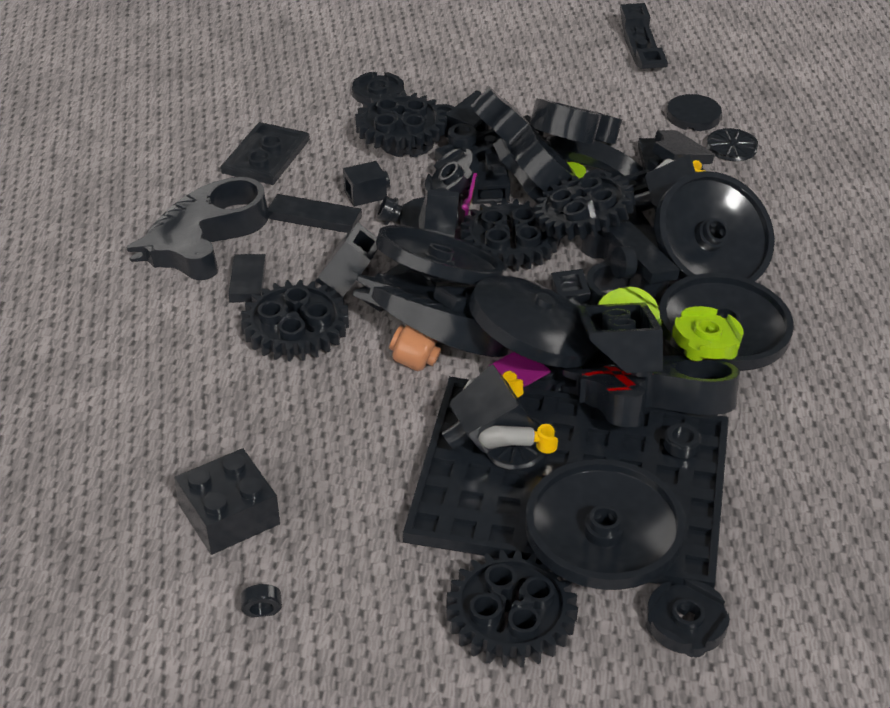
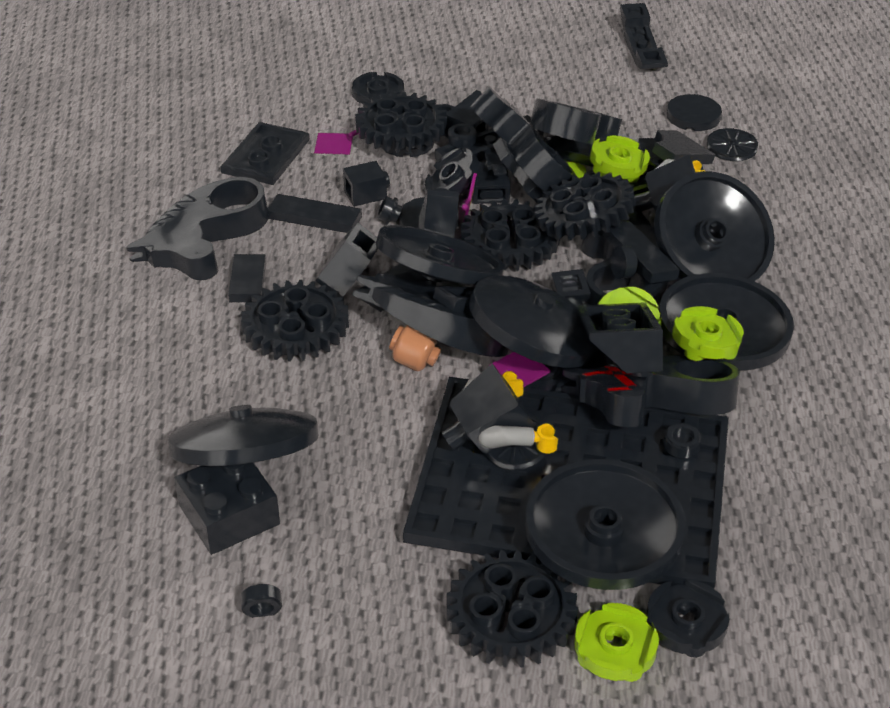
none -> black dish [168,405,319,466]
none -> magenta piece [314,130,359,155]
none -> lime plate [574,603,659,682]
none -> lime plate [590,135,650,183]

